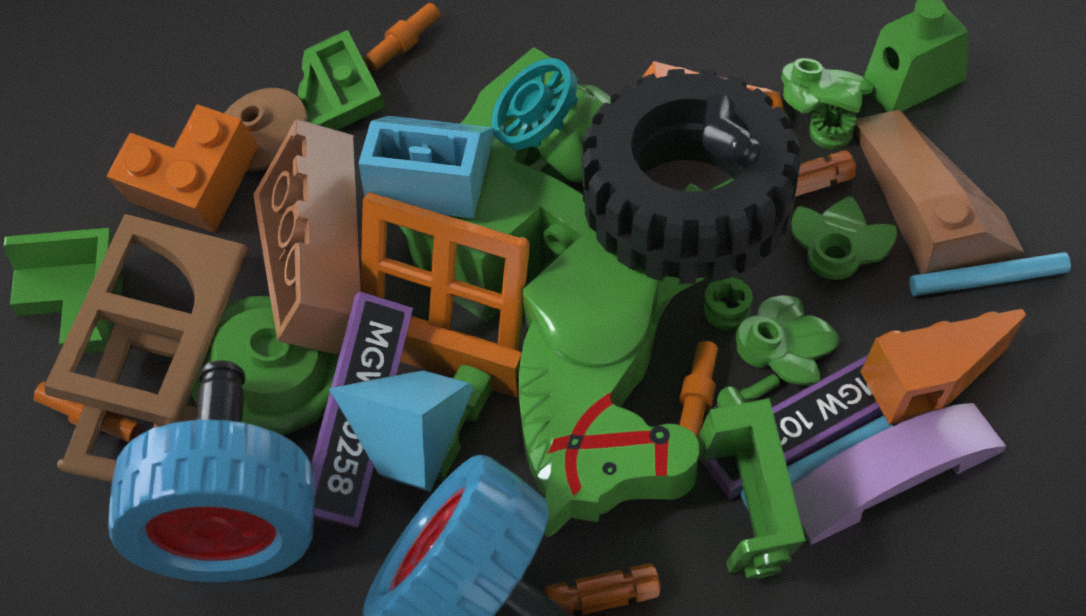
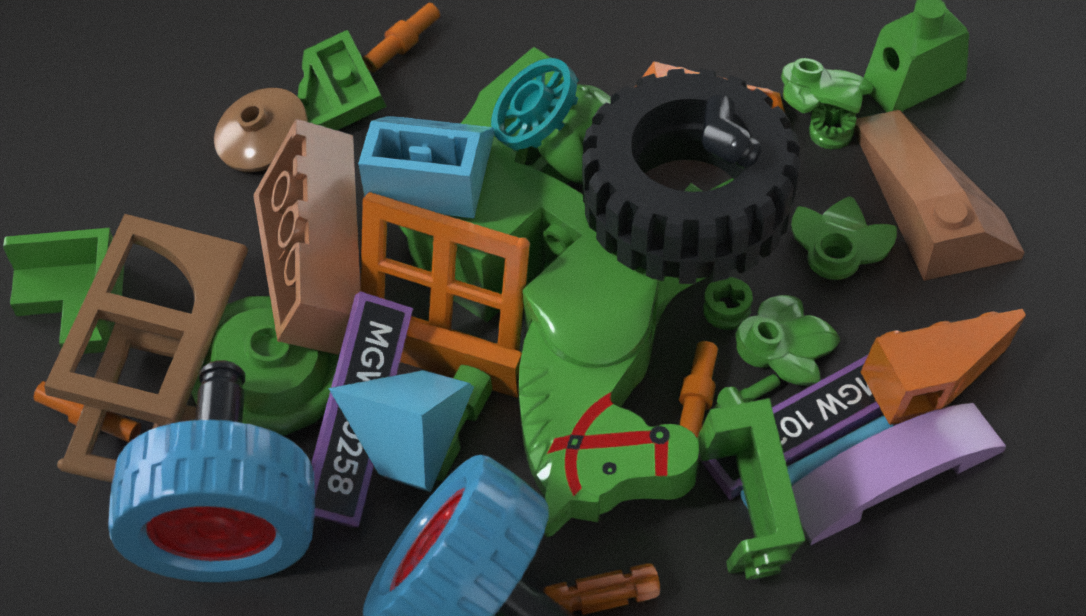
orange brick [106,104,259,233] -> none
orange axle [795,150,857,197] -> none
medium azure bar [909,252,1071,297] -> none

